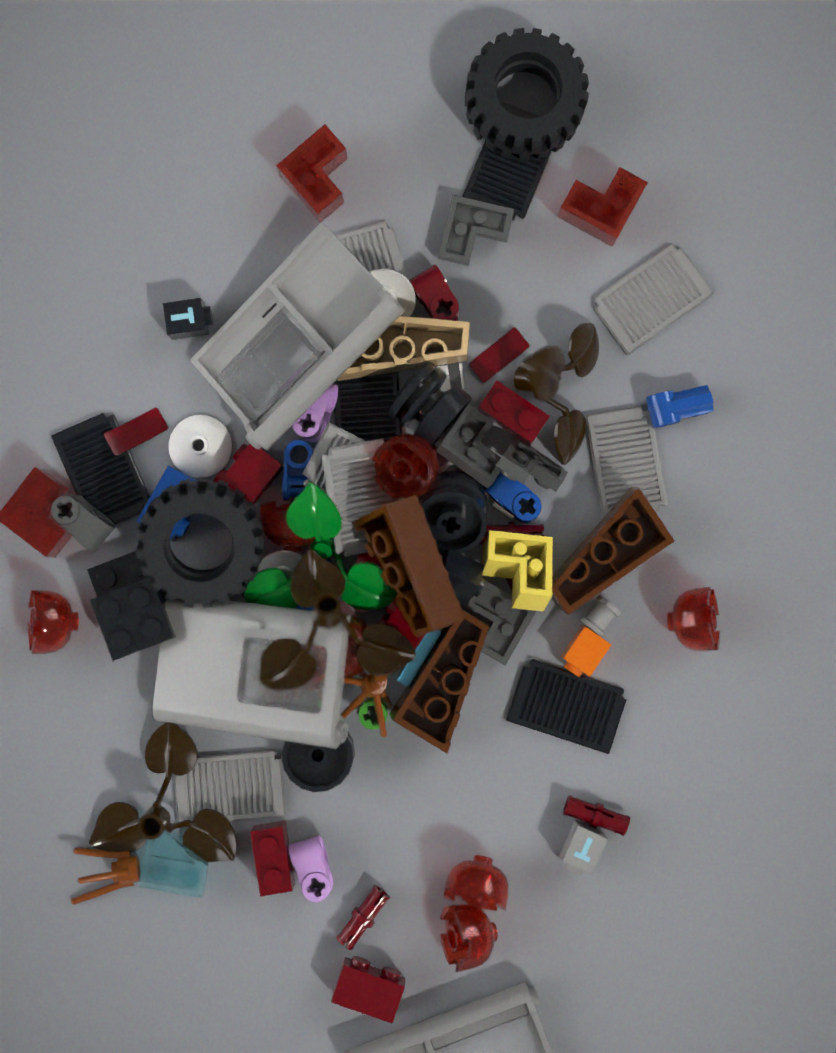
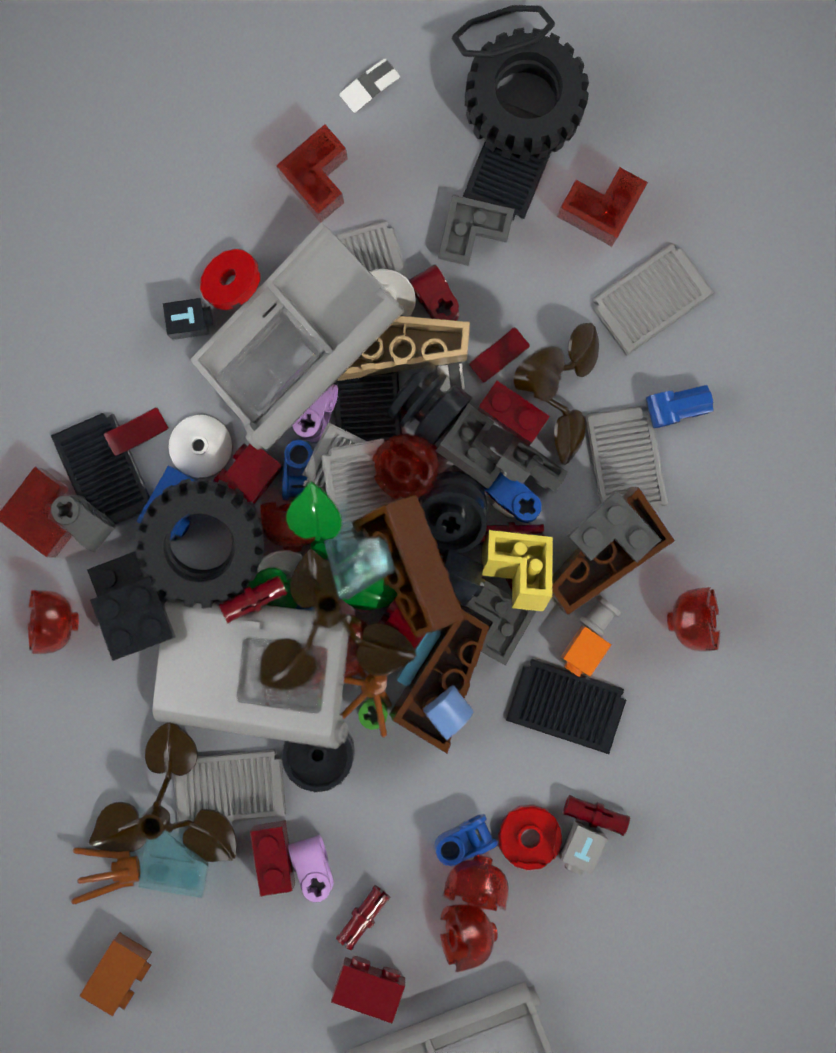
none -> dark orange brick [79,932,152,1016]
none -> red tile [200,249,260,310]
none -> dark red pin [218,575,287,624]
none -> clear light blue wing [324,538,395,599]
none -> white sticker [340,59,400,113]
none -> medium blue brick [423,685,474,740]
none -> blue piece [434,814,498,866]
none -> black piece [452,5,555,58]
none -> red tile [498,804,562,870]
none -> dark grey plate [567,492,661,562]

